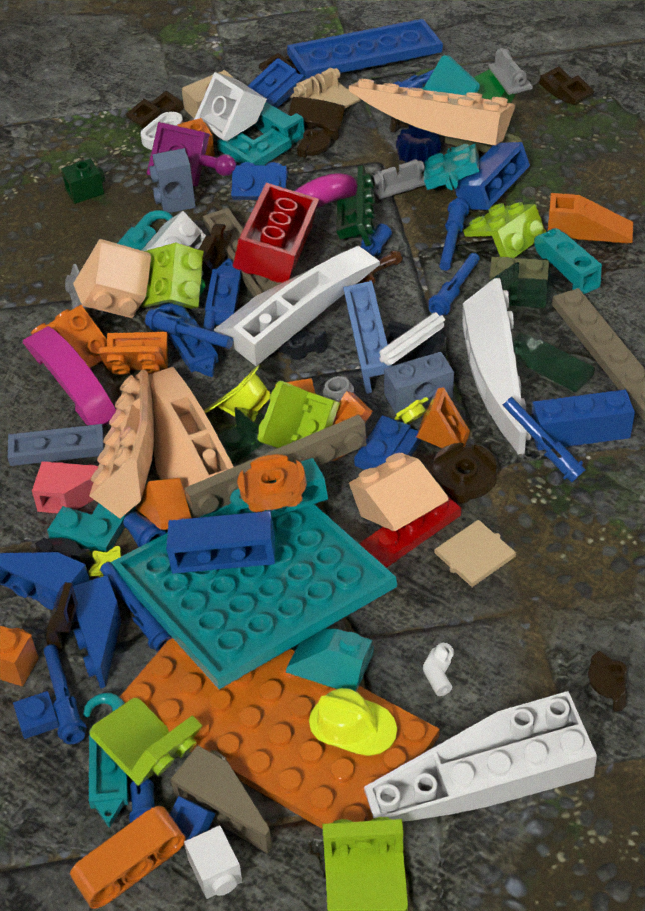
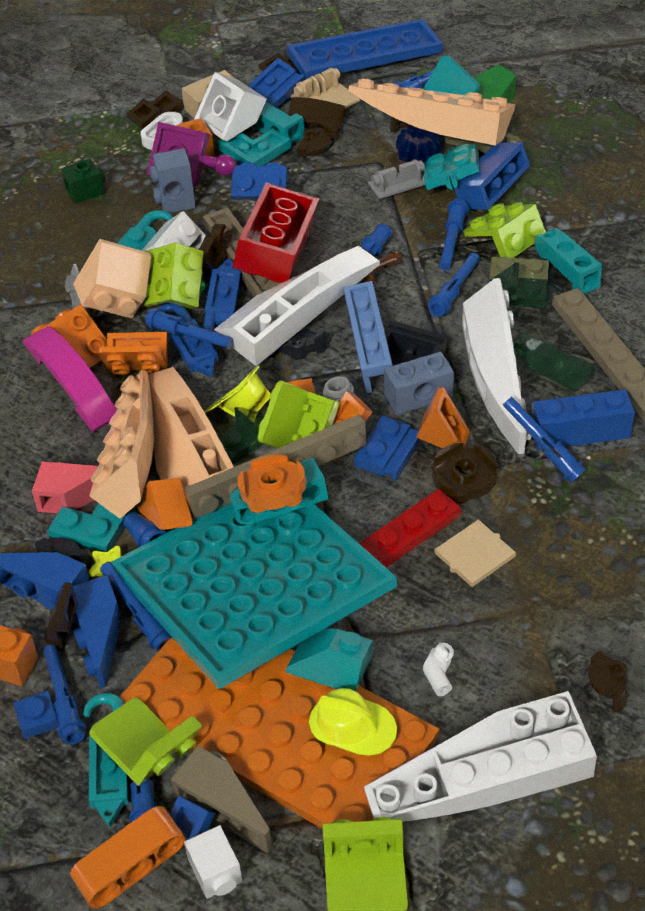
sand blue plate [8,424,105,466] -> none
blue brick [166,511,275,574] -> none
dark pink cylinder [294,173,357,209] -> none
dark green bracket [336,165,375,247] -> none
light nougat slope [349,453,448,531] -> none
white axle [379,312,445,366] -> none
neon yellow plate [394,397,429,424] -> none
light grey hinge [488,48,533,95] -> none
dark brown slope [538,66,595,105] -> none
orange slope [547,193,633,243] -> none

